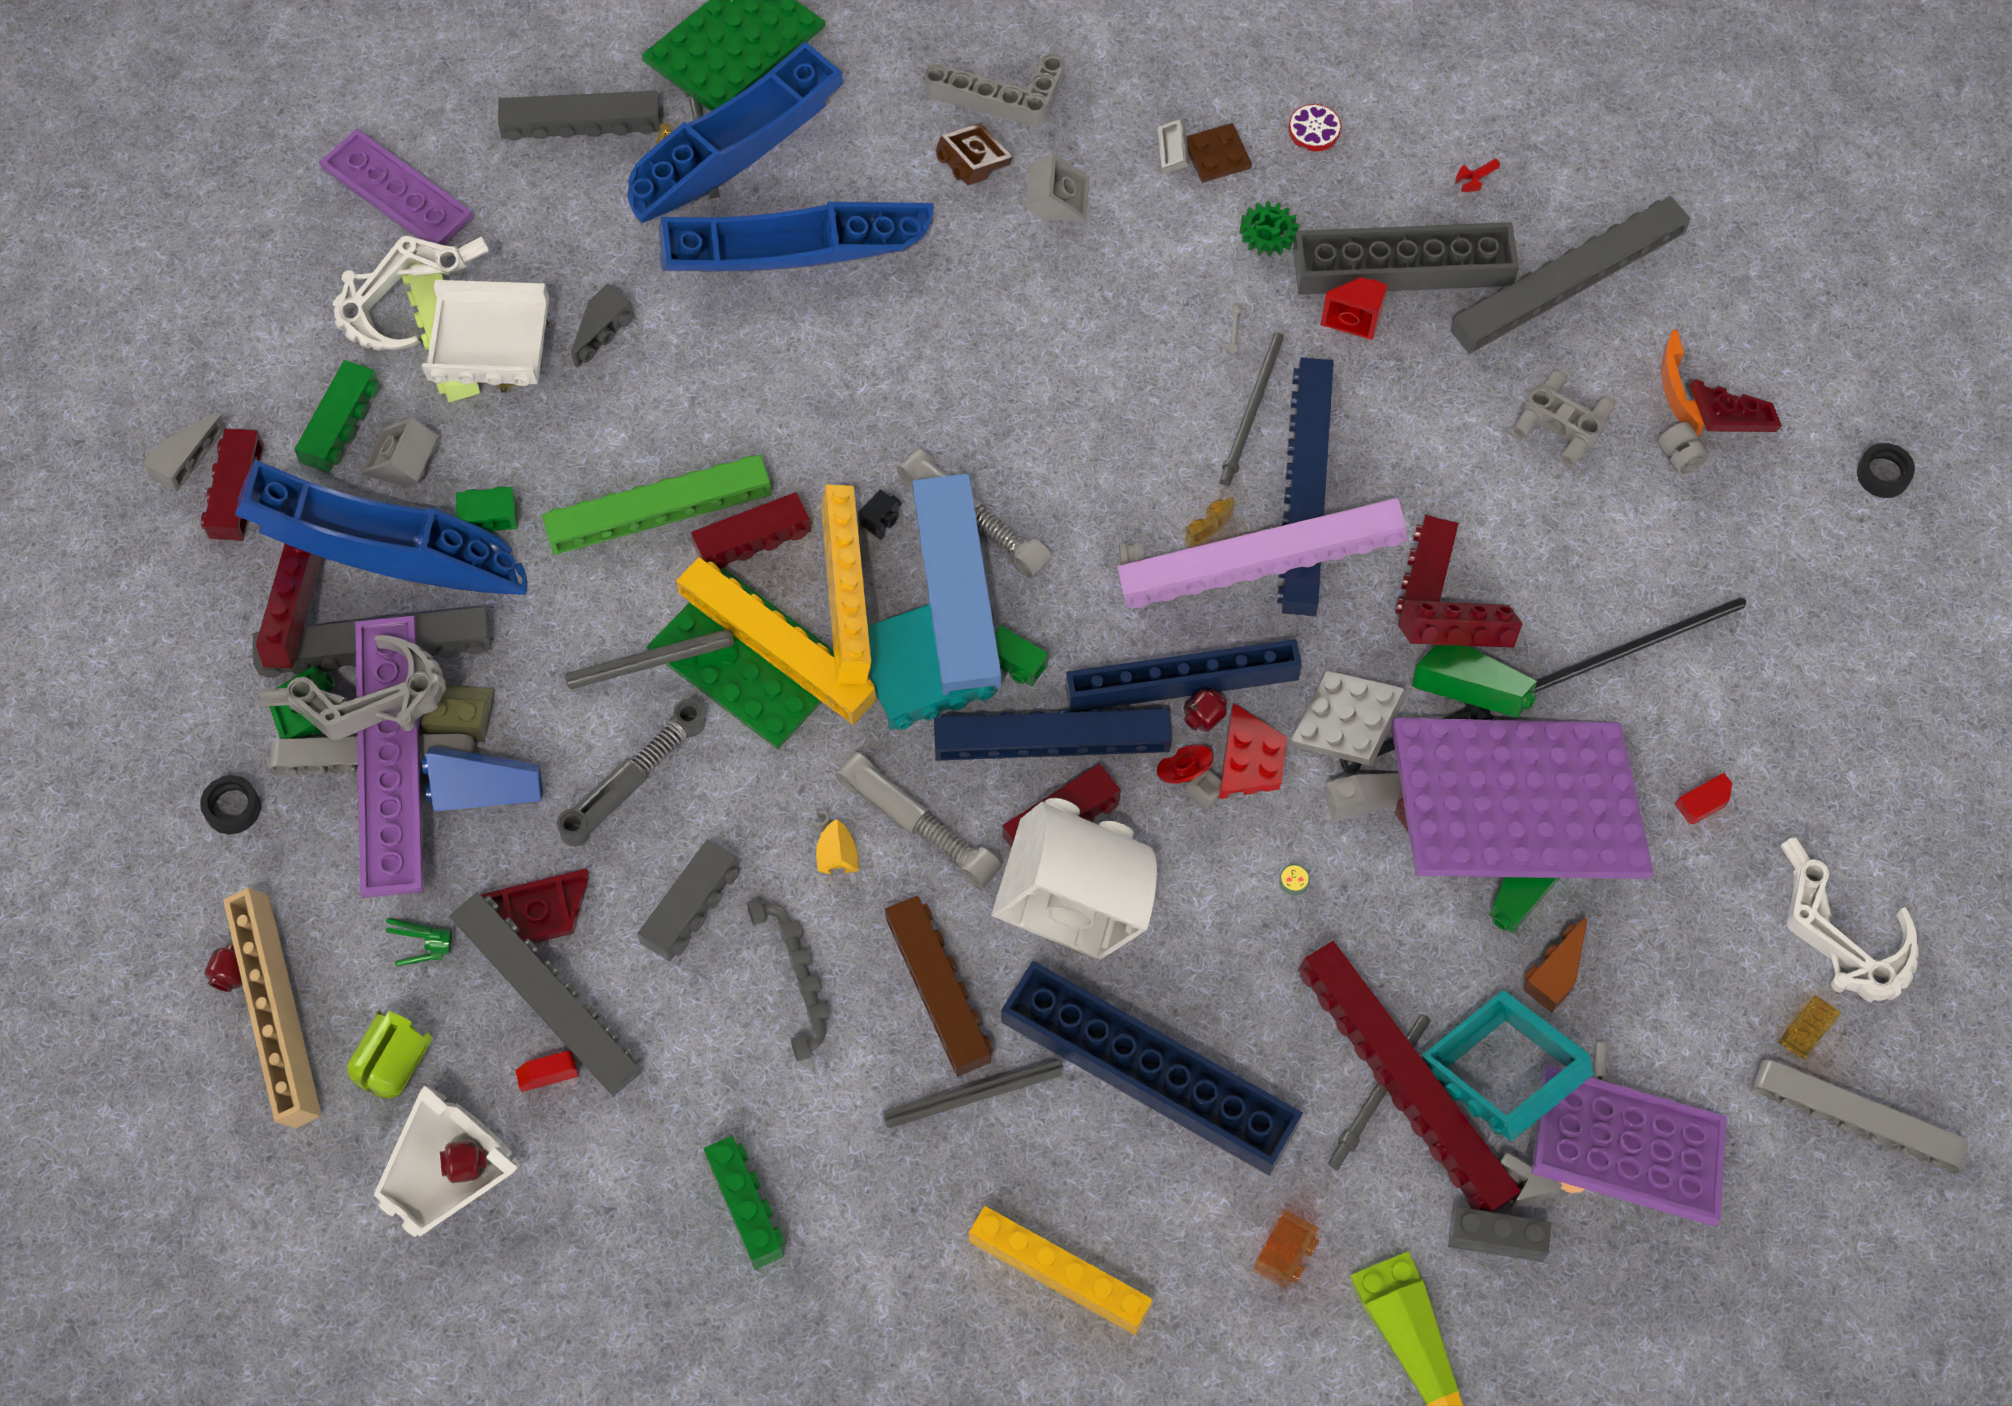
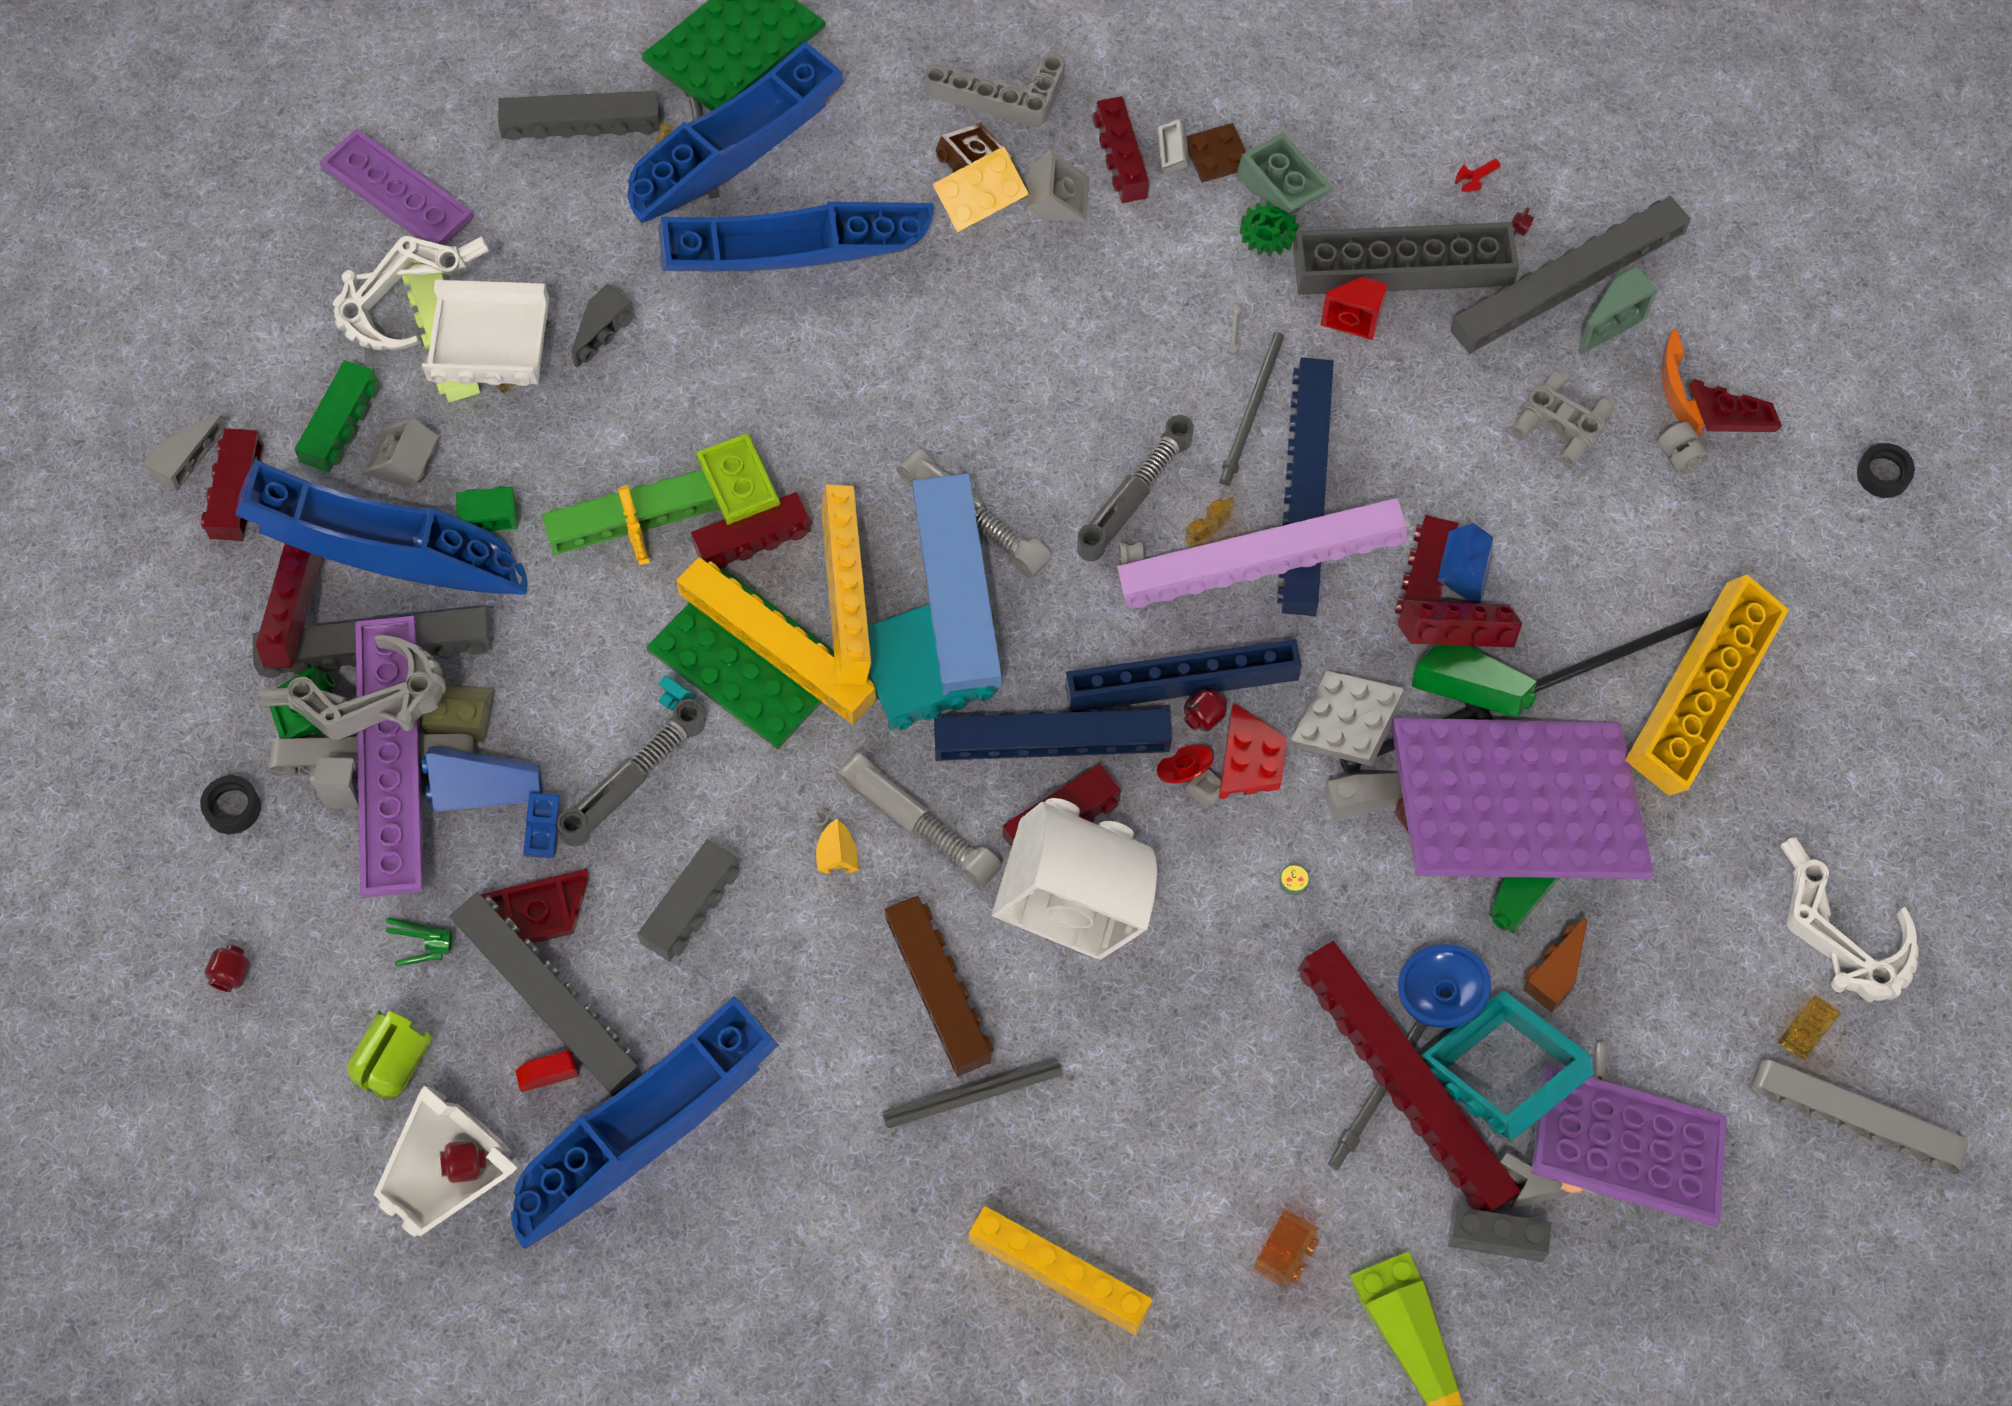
tan brick [223,887,322,1128] -> none
dark grey axle [565,629,734,689] -> none
green brick [703,1136,786,1270] -> none
dark grey bar [747,899,829,1062] -> none
black brick [858,489,902,540] -> none
green brick [994,625,1048,687] -> none
dark blue brick [1001,961,1303,1176] -> none
tile [1288,104,1342,152] -> none
red piece [1675,772,1733,824] -> none
none -> light grey brick [310,757,359,809]
none -> blue slope [511,996,779,1249]
none -> blue slope [523,793,559,858]
none -> yellow piece [618,485,650,565]
none -> teal tile [658,675,696,711]
none -> lime tile [695,433,780,525]
none -> yellow plate [933,146,1029,233]
none -> dark grey piece [1077,415,1193,561]
none -> dark red brick [1093,96,1149,203]
none -> sand green slope [1237,132,1333,213]
none -> blue dish [1398,944,1491,1028]
none -> blue slope [1437,523,1493,603]
none -> dark red plate [1511,207,1534,236]
none -> sand green slope [1578,266,1657,355]
none -> yellow brick [1625,574,1789,796]

